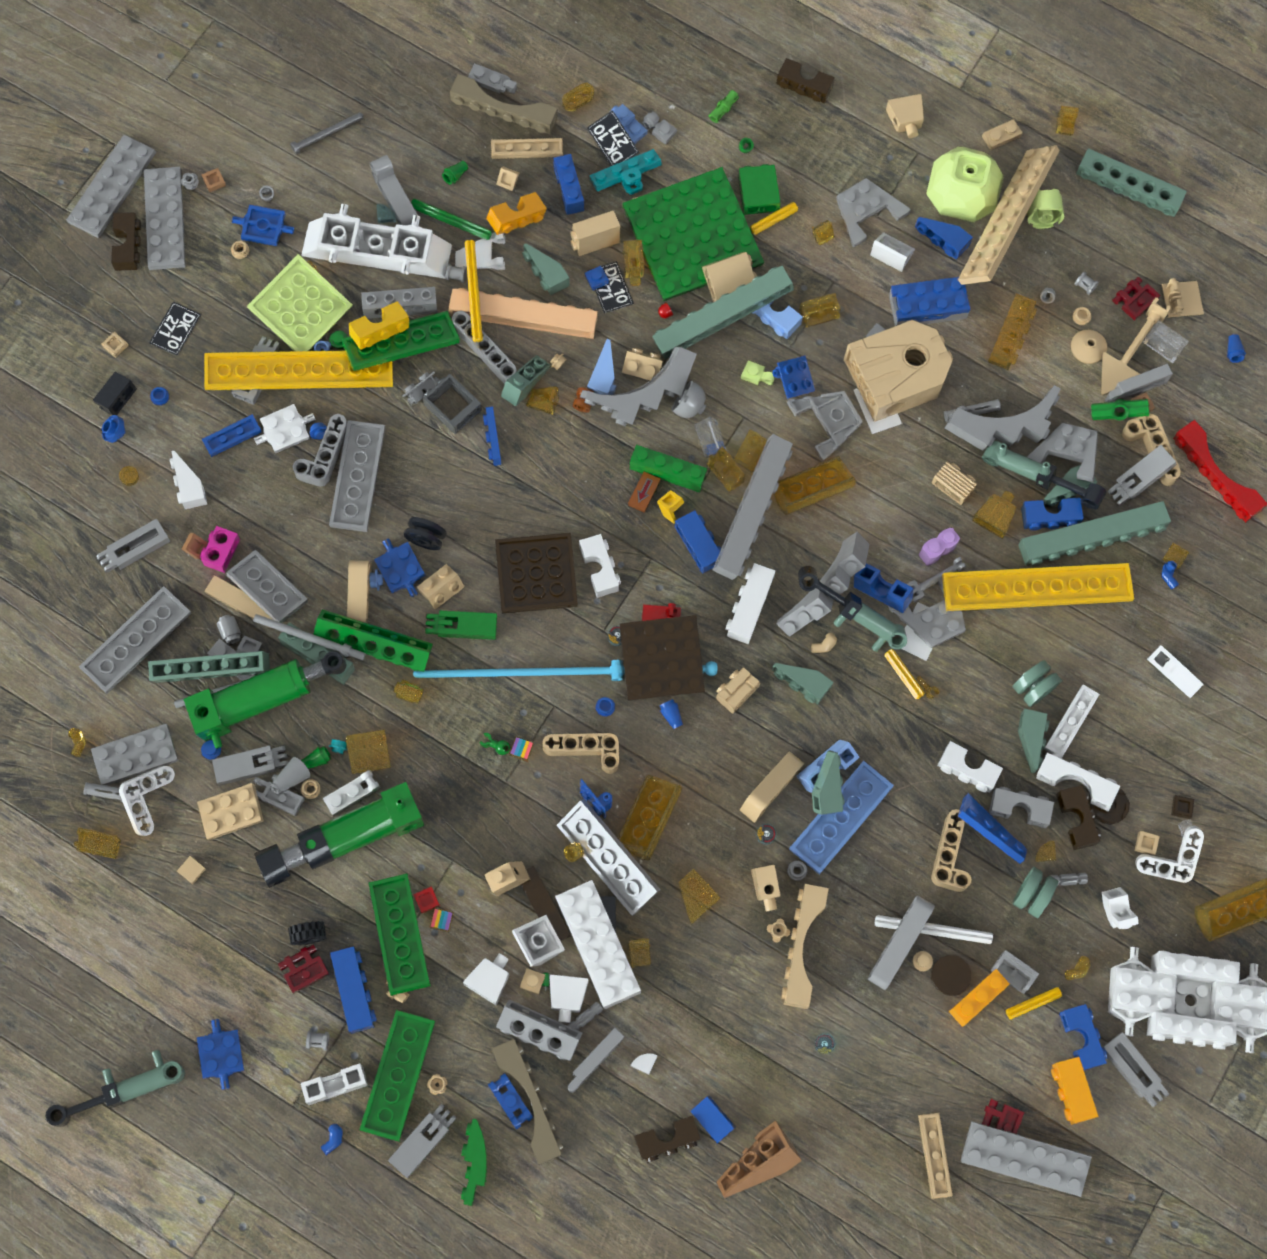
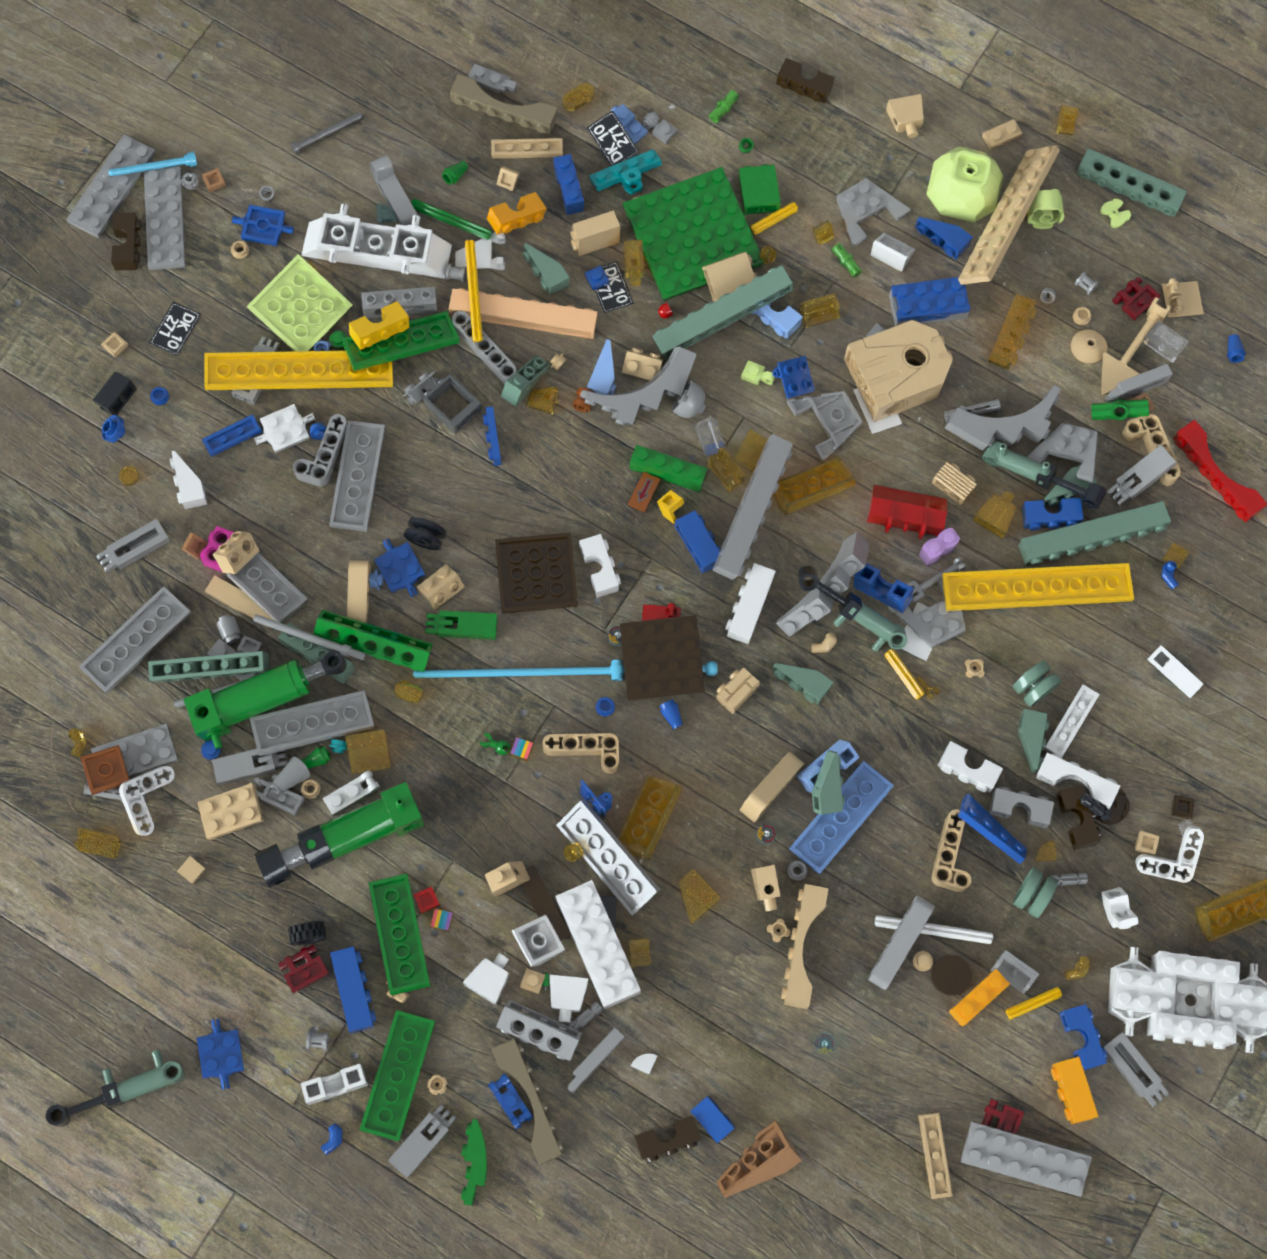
none -> dark orange plate [80,745,130,795]
none -> medium azure piece [109,152,197,176]
none -> tan brick [213,531,260,574]
none -> light grey plate [250,690,374,756]
none -> clear yellow plate [759,246,777,264]
none -> bright green pin [832,243,862,278]
none -> red piece [867,485,947,540]
none -> tan plate [965,659,985,678]
none -> black axle [1080,794,1112,821]
none -> yellowish green piece [1100,199,1131,228]

